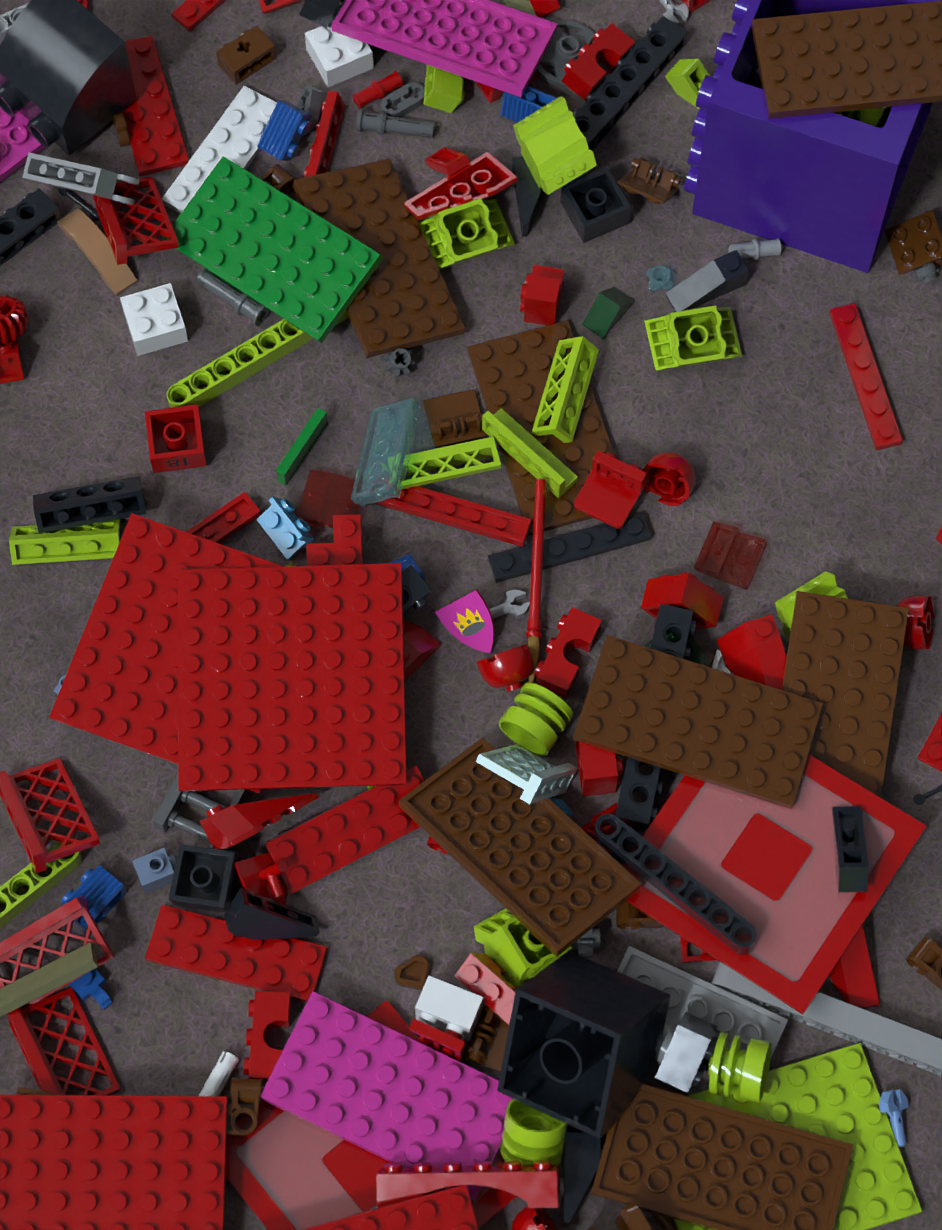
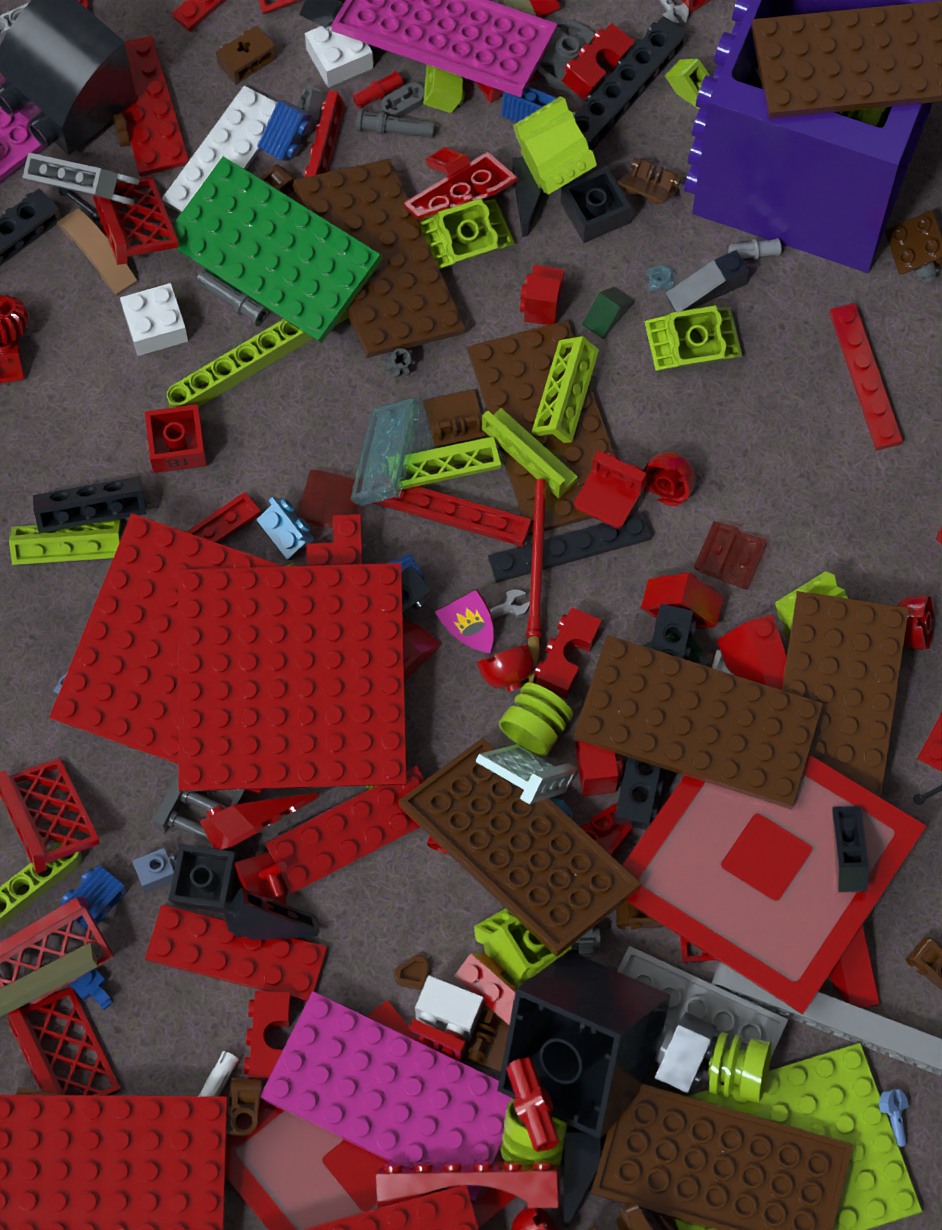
green tile [276,408,328,486] -> none
black beam [595,814,757,955] -> none
none -> red piece [506,1057,560,1152]

